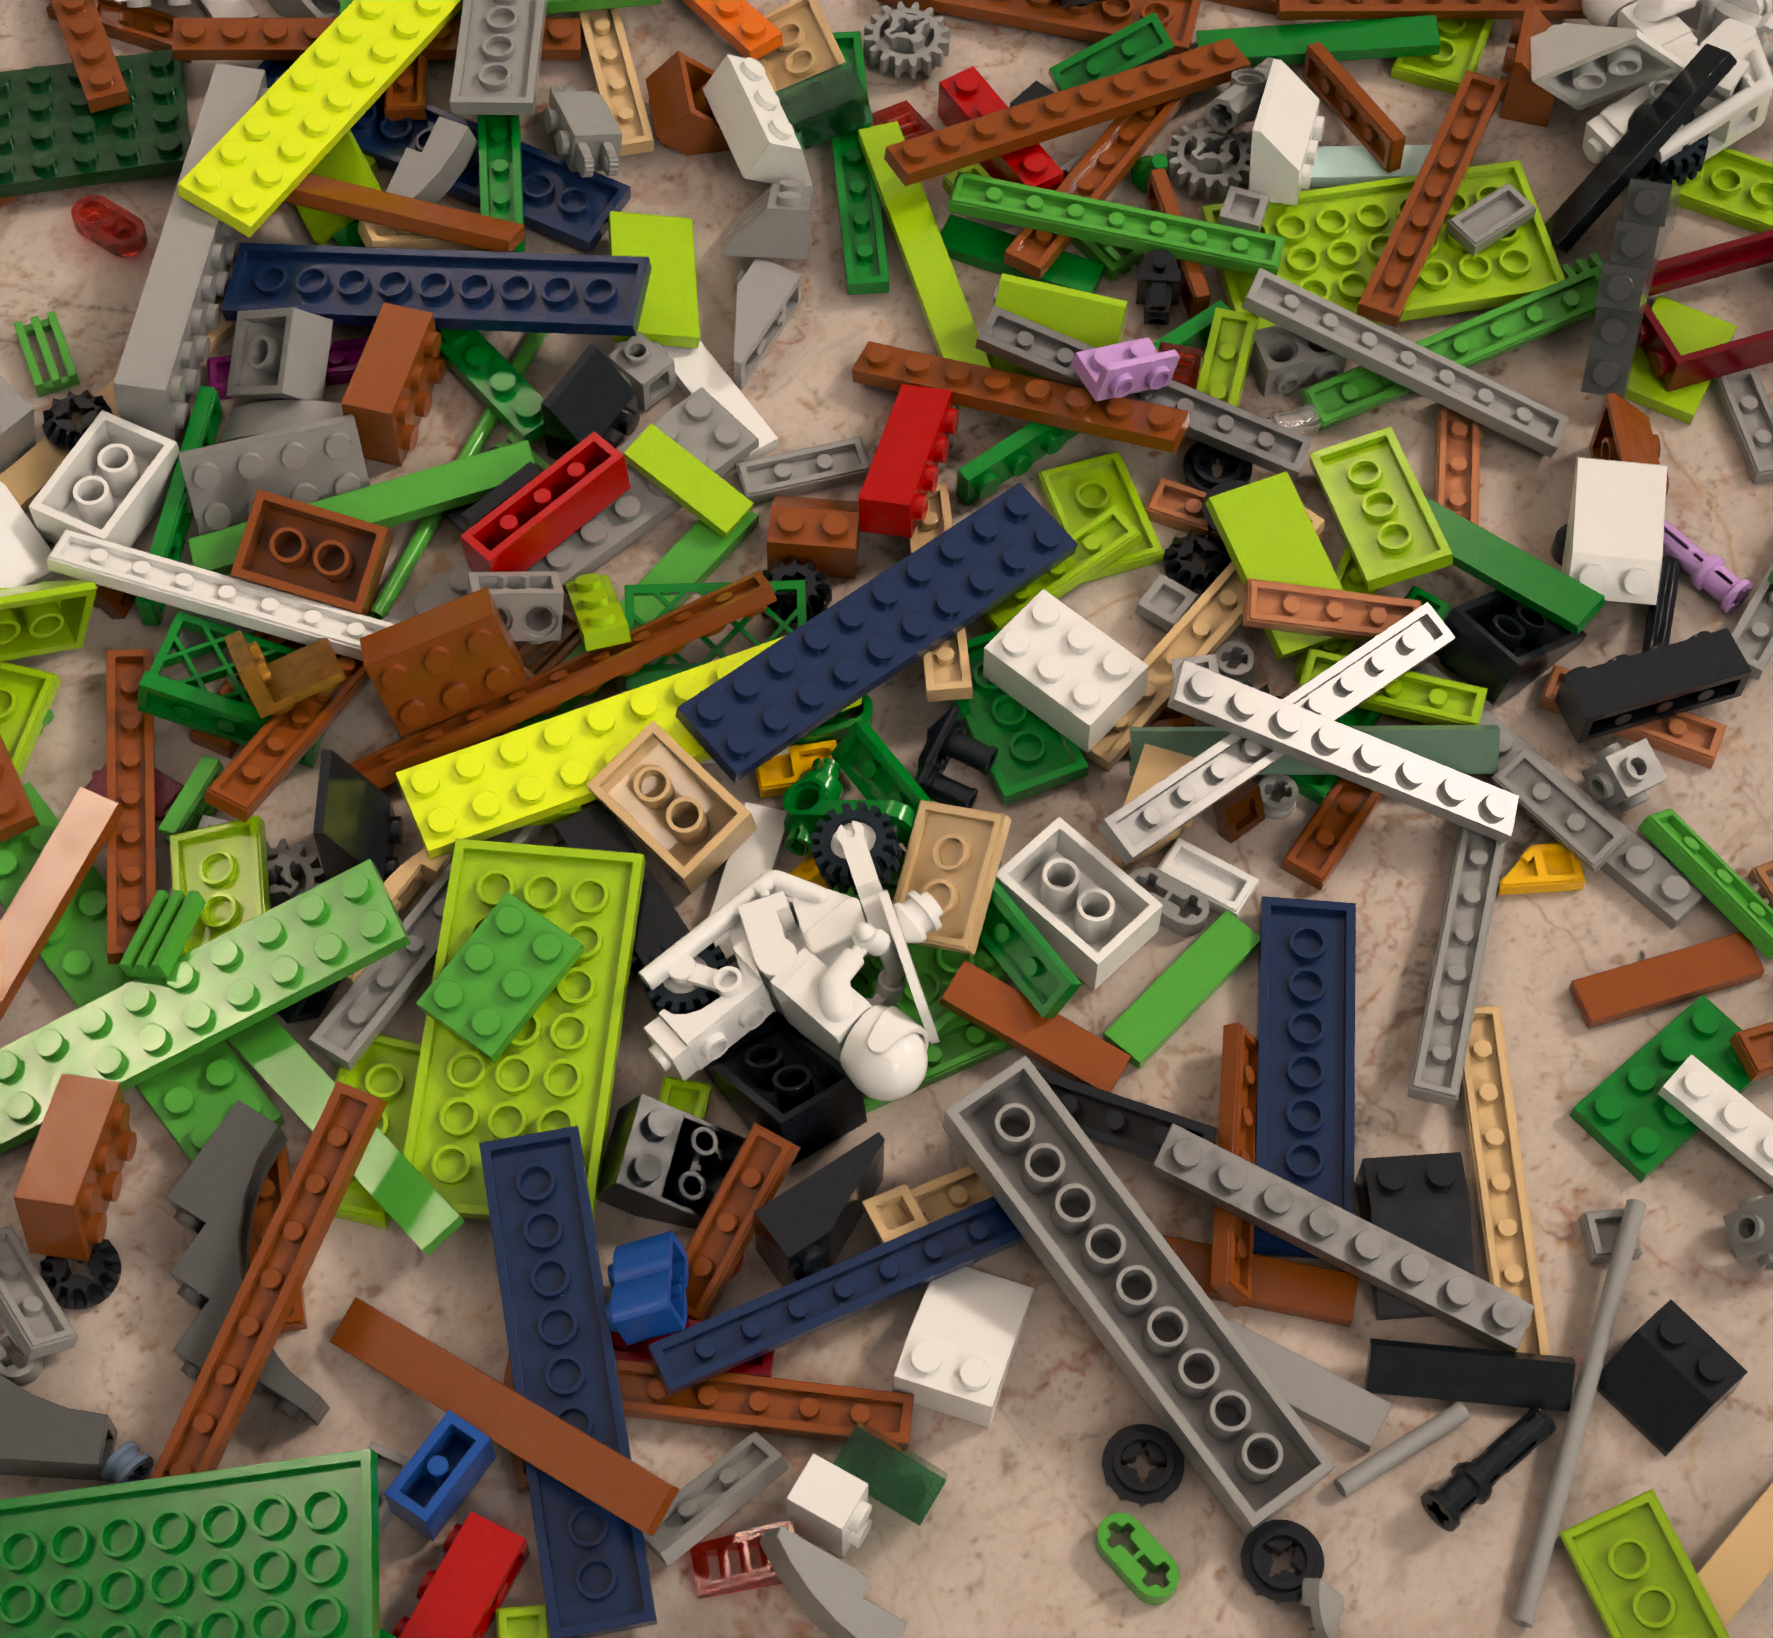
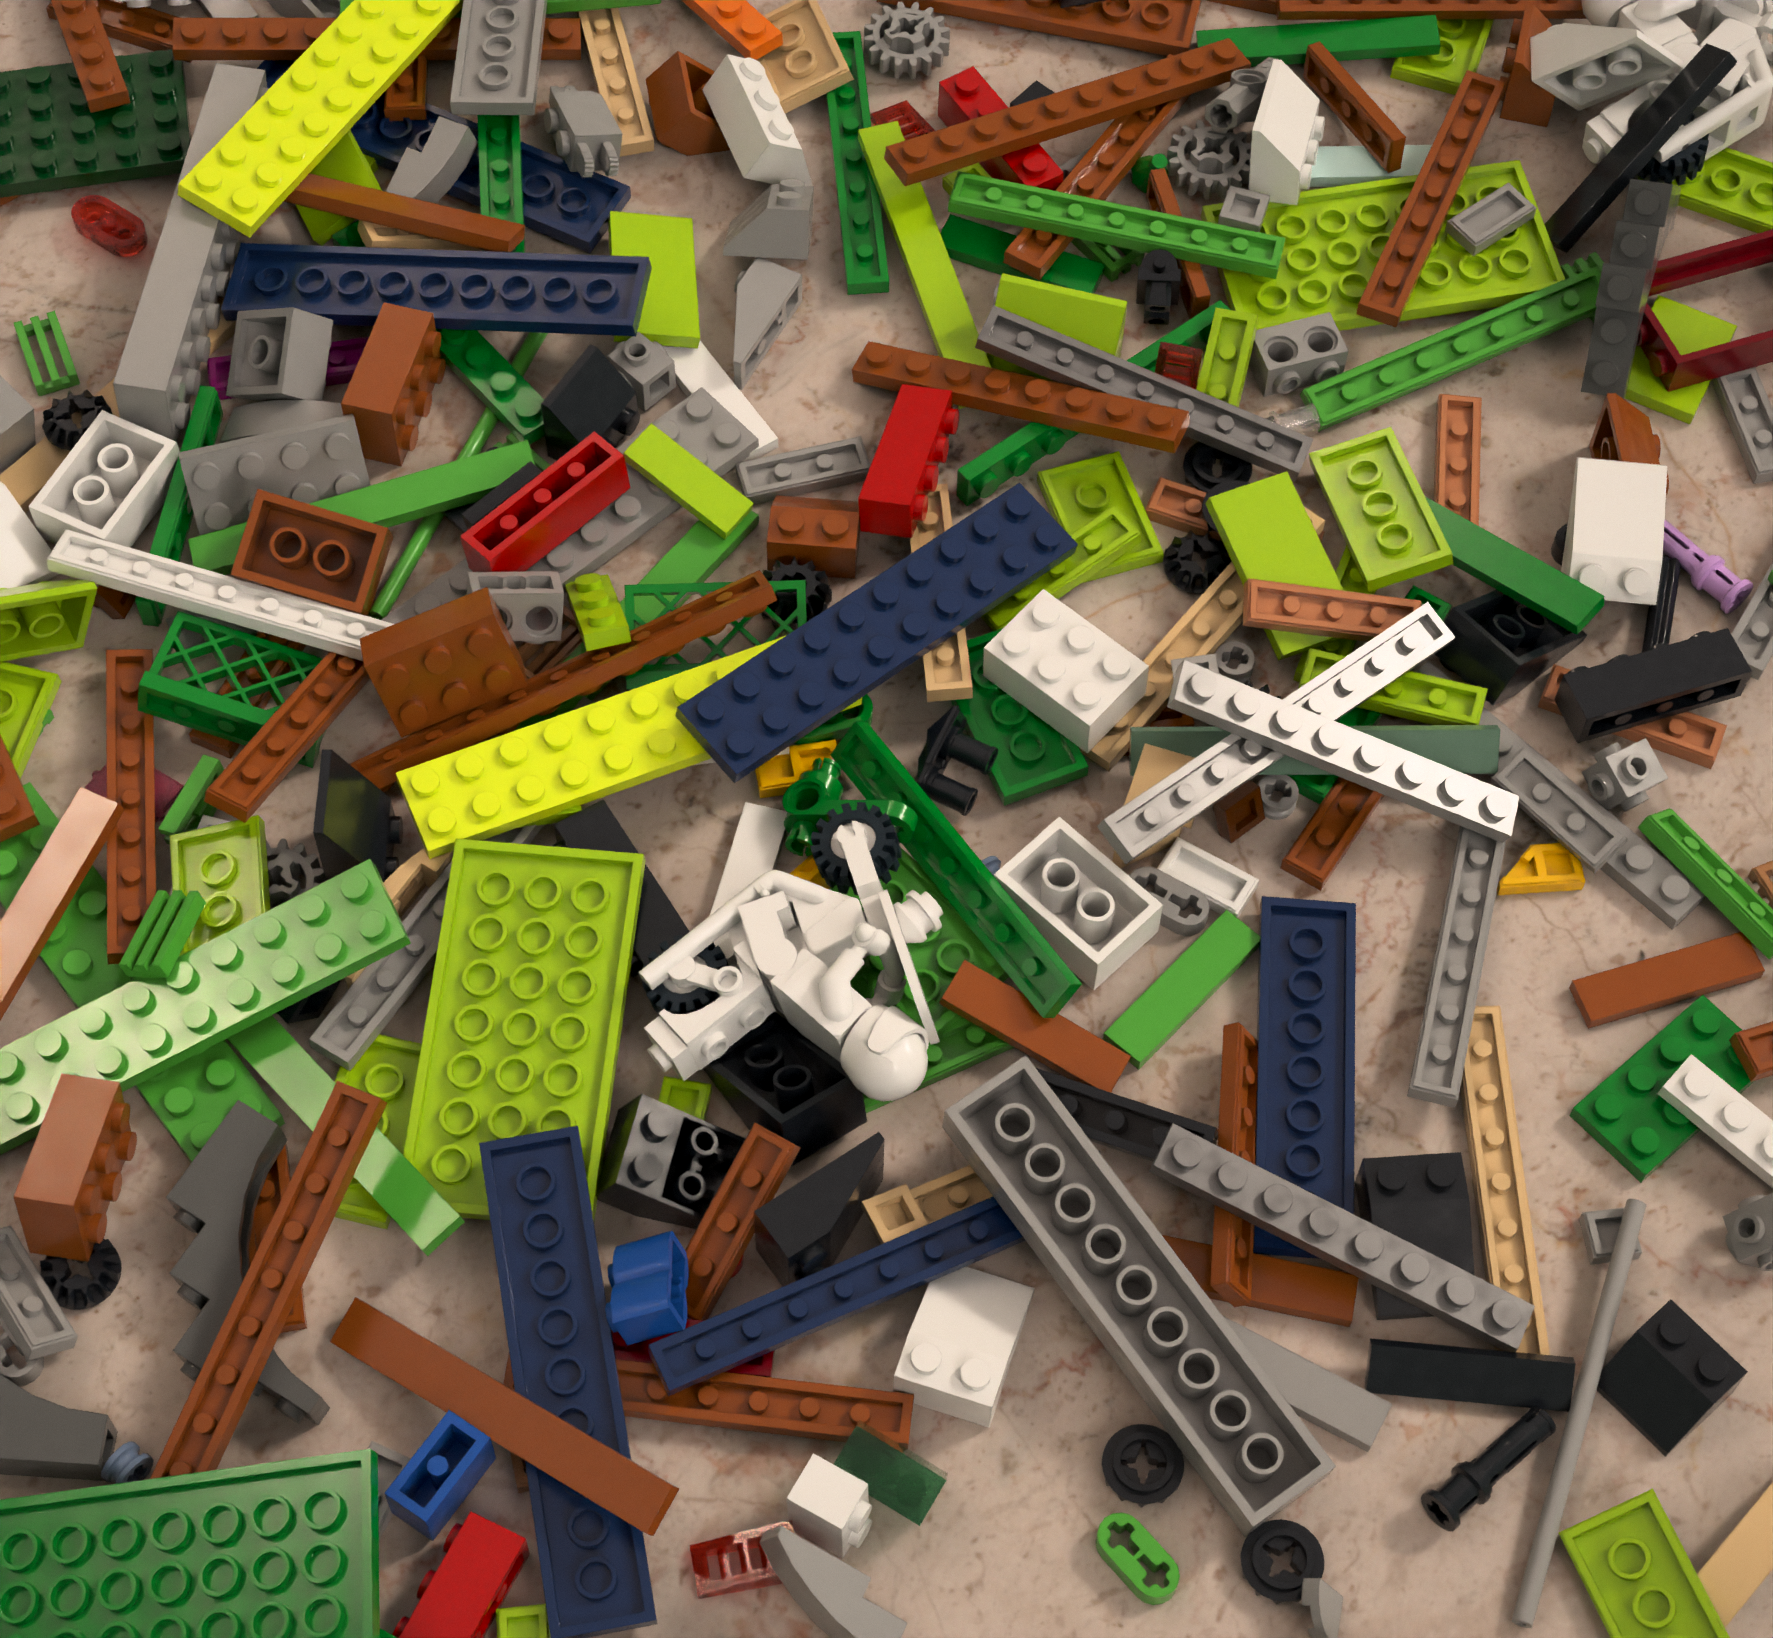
pearl gold bracket [224,630,346,719] -> none
bright green plate [416,891,585,1063] -> none
tan slope [586,721,758,894] -> none
light grey plate [643,1431,789,1567] -> none
clear green brick [775,60,874,151] -> none
tan tile [892,800,1012,955] -> none
green plate [1048,12,1174,92] -> none
lavender bracket [1071,337,1180,401] -> none
light grey plate [1136,574,1198,632] -> none
light grey plate [1241,268,1569,458] -> none
light grey bar [1334,1401,1470,1497] -> none

